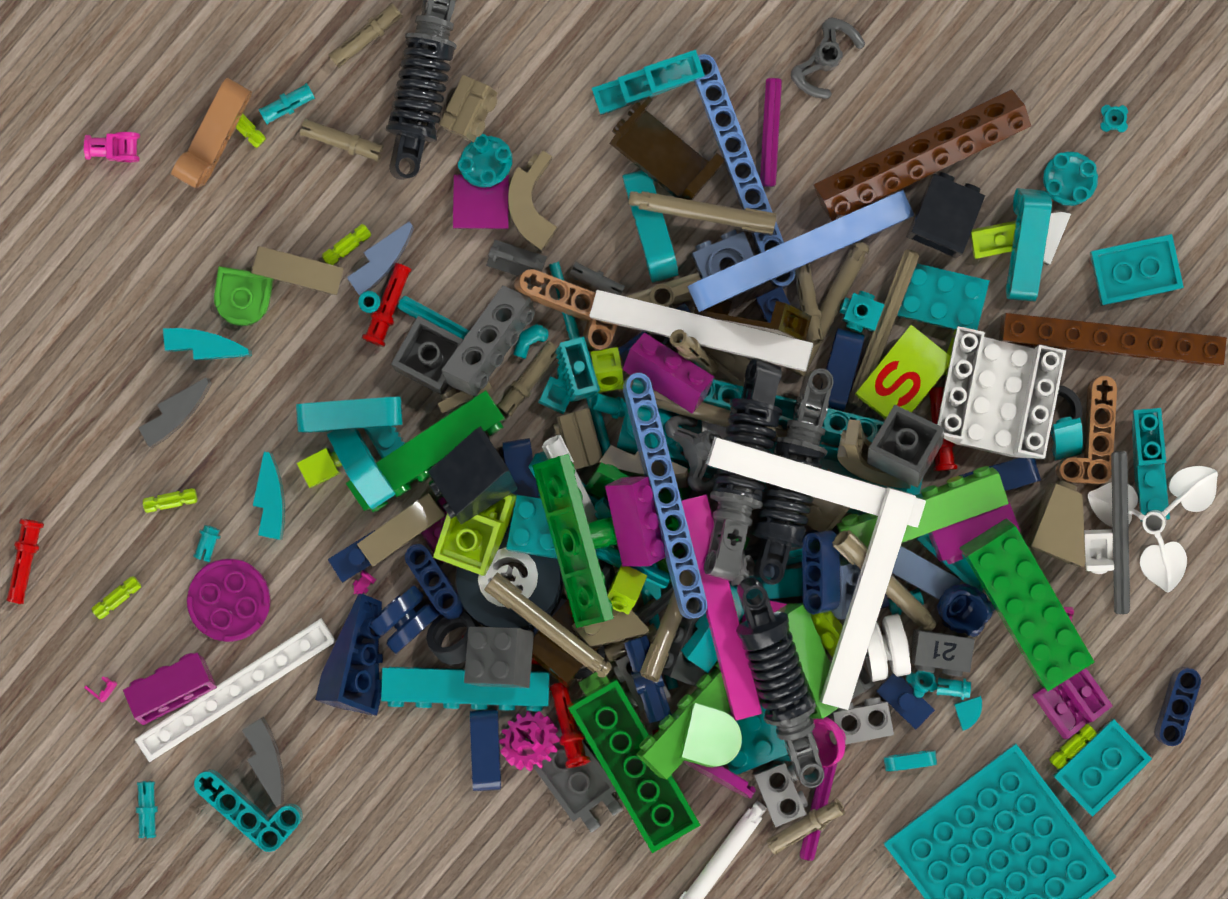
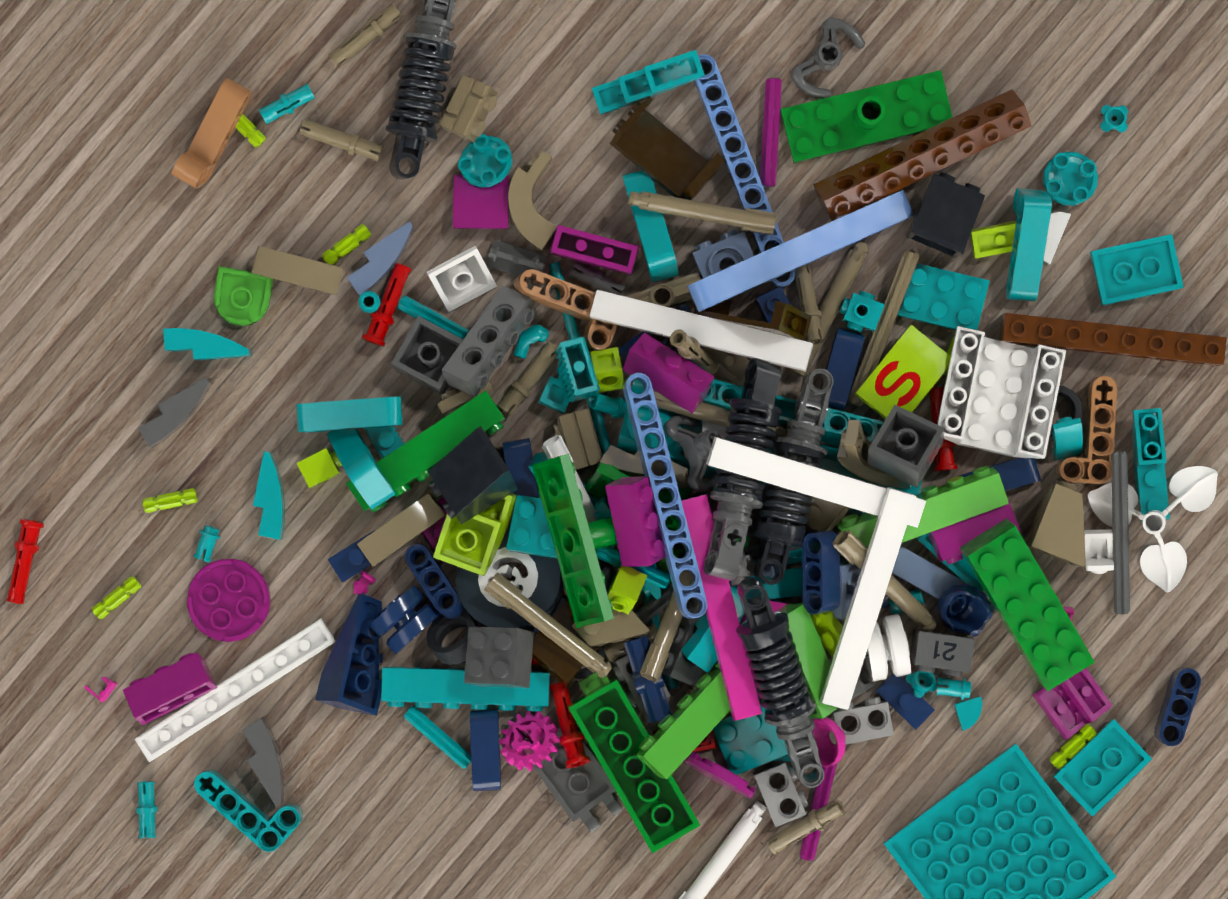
dark pink connector [84,132,140,163] -> none
tile [679,703,742,767] -> none
teal beam [883,750,937,771] -> none
none -> teal axle [404,706,471,769]
none -> white slope [427,246,497,312]
none -> magenta brick [551,225,639,276]
none -> green plate [780,70,953,164]

